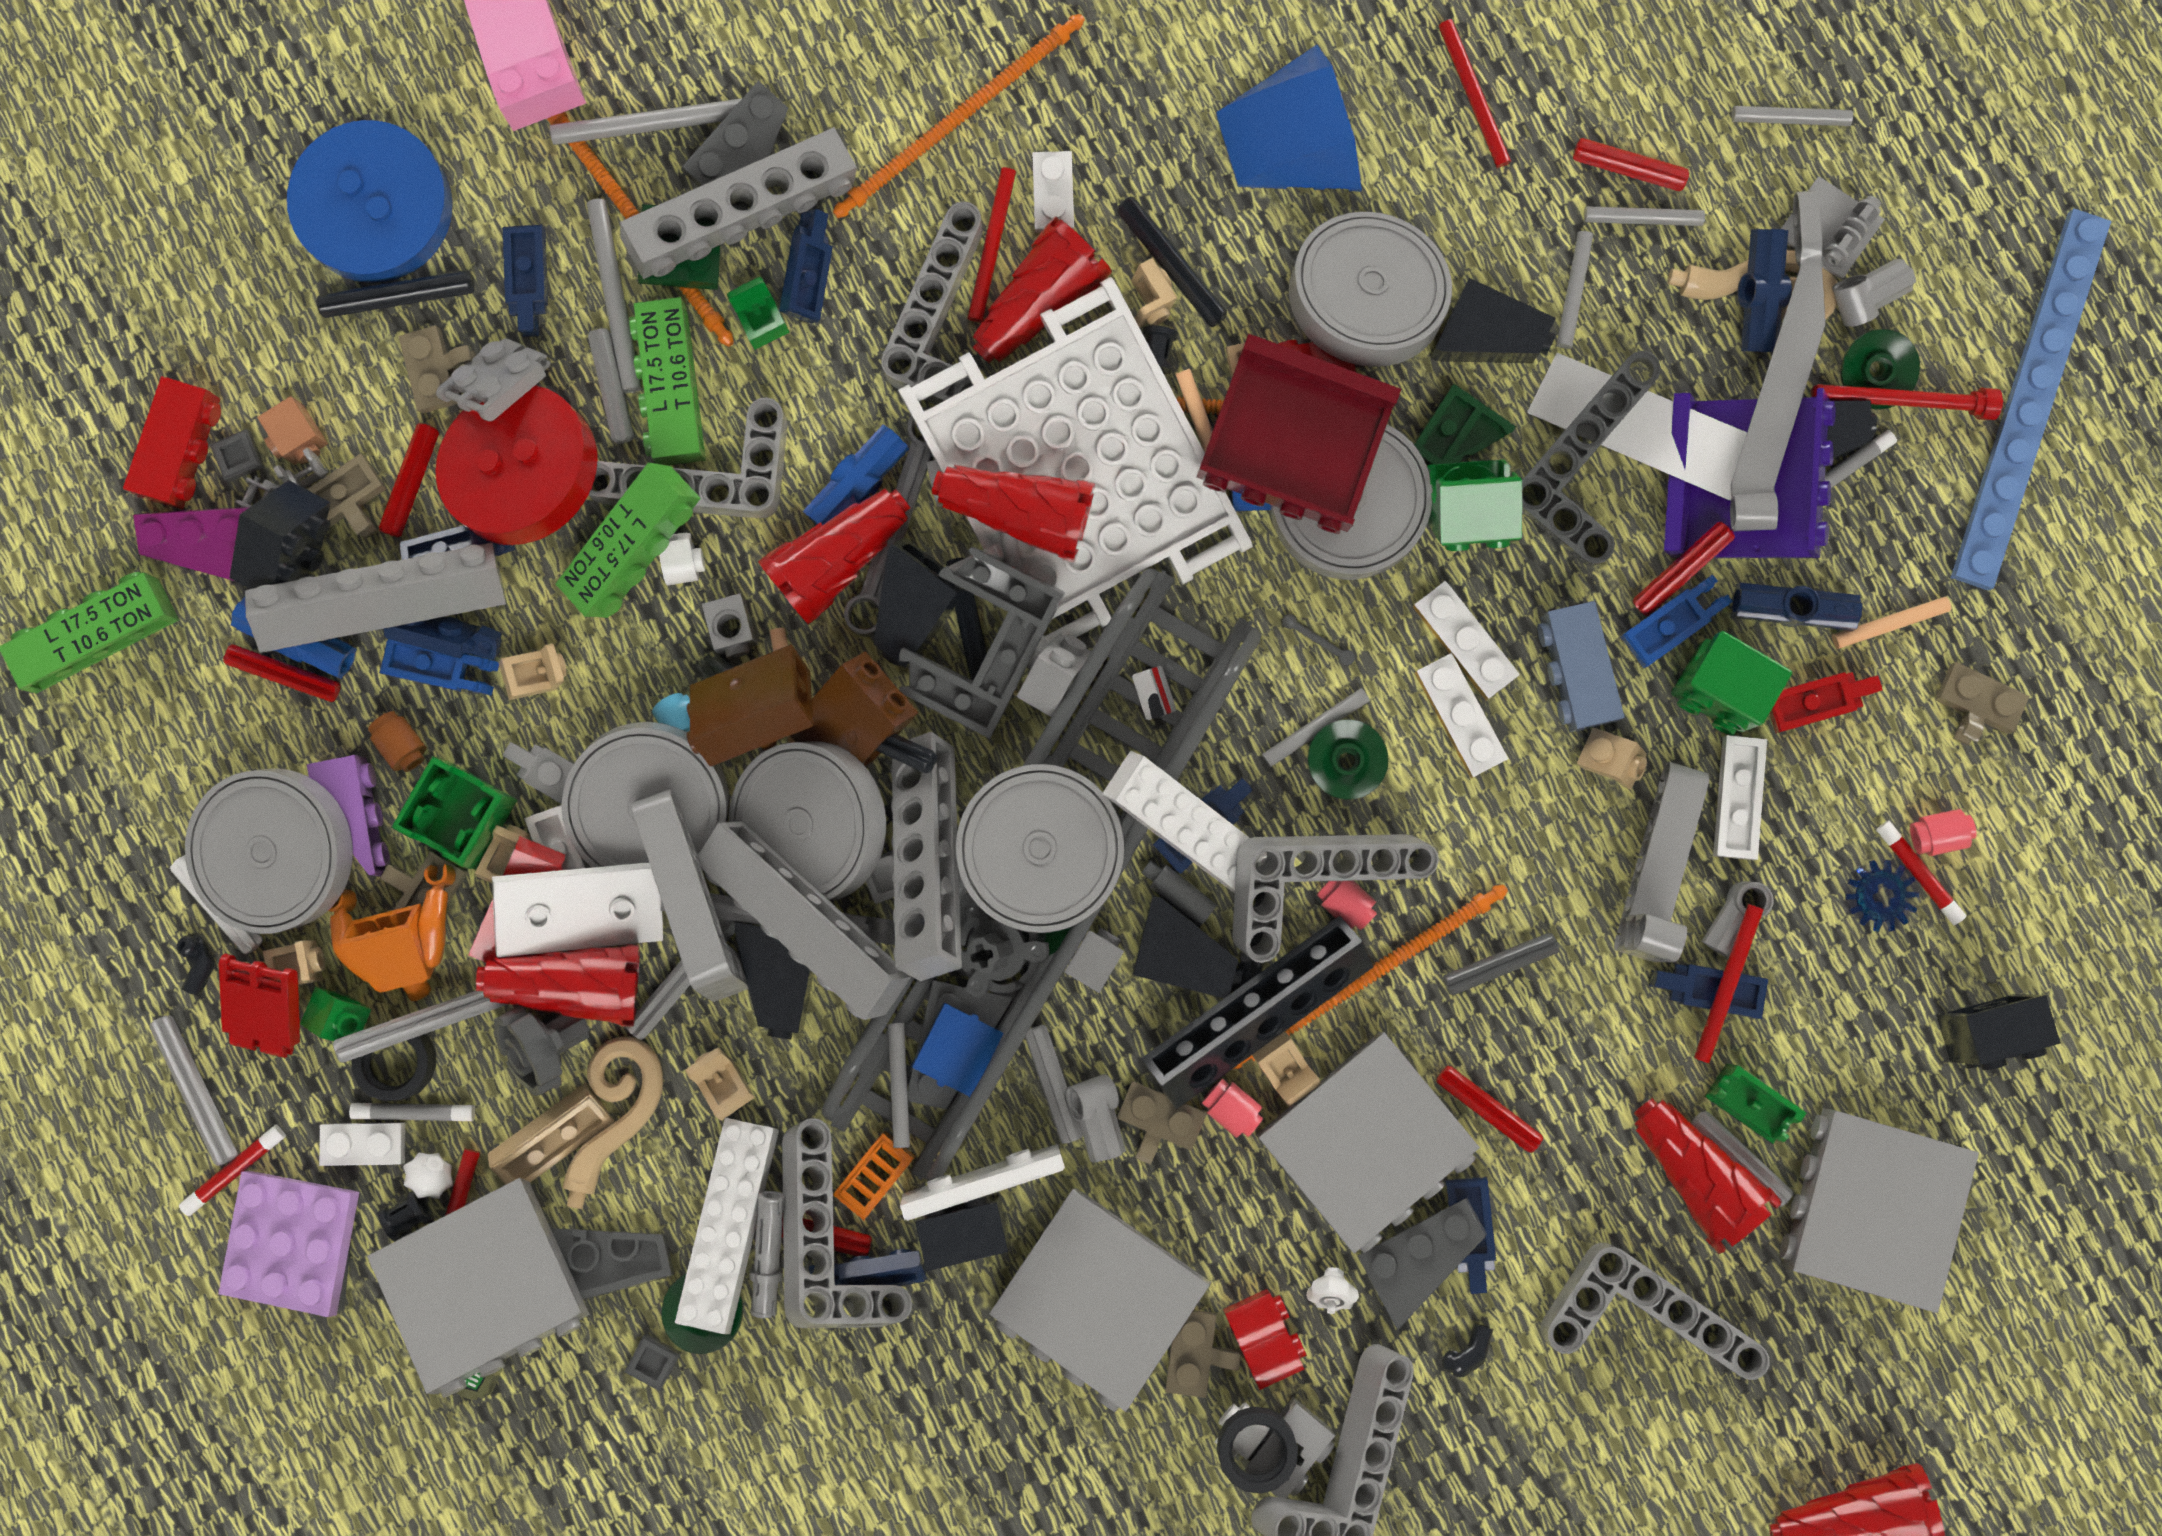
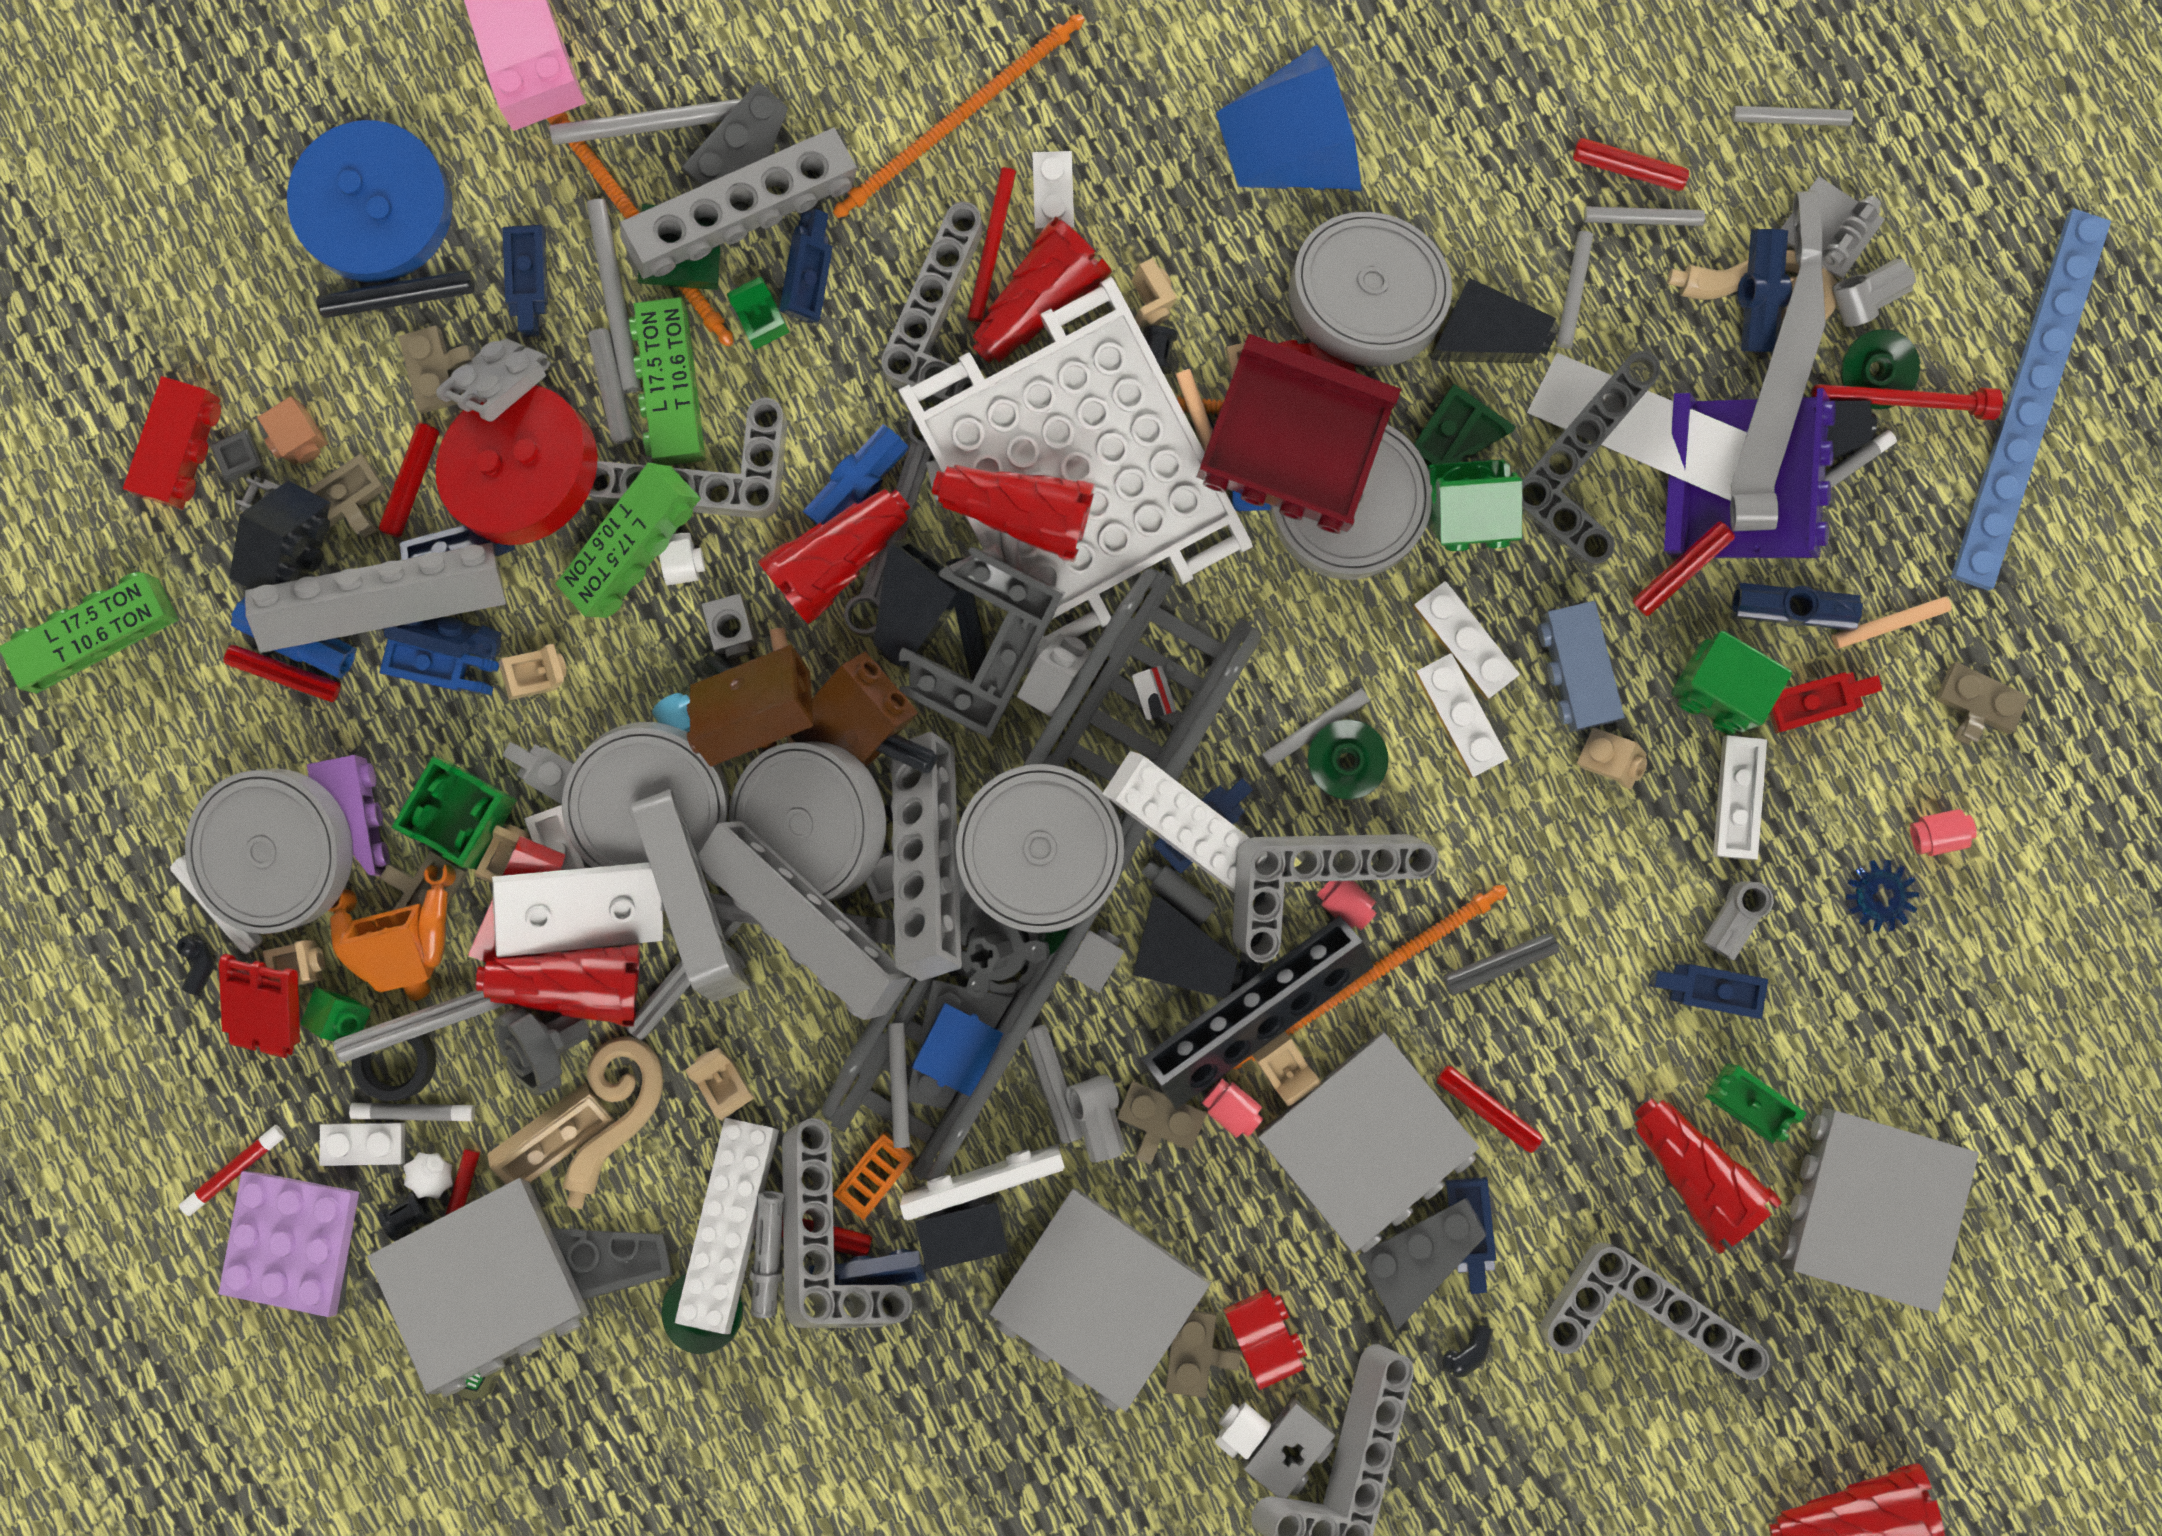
magenta wing [133,507,249,581] -> none
light grey axle [149,1015,238,1166] -> none
light grey piece [274,447,329,489] -> none
dark orange brick [368,711,427,772] -> none
dark grey tile [624,1333,682,1391] -> none
black slope [734,922,814,1040] -> none
black axle [1117,196,1227,327] -> none
black tyre [1217,1406,1298,1494] -> none
dark grey hinge [1282,613,1355,666] -> none
white piece [1306,1267,1359,1314] -> none
red bar [1438,19,1511,168] -> none
light grey beam [1614,761,1709,962] -> none
blue hinge [1620,574,1733,668] -> none
light grey axle [1691,1111,1793,1207] -> none
red bar [1694,904,1764,1063] -> none
red bar [1876,820,1967,925] -> none
black brick [1936,994,2061,1070] -> none

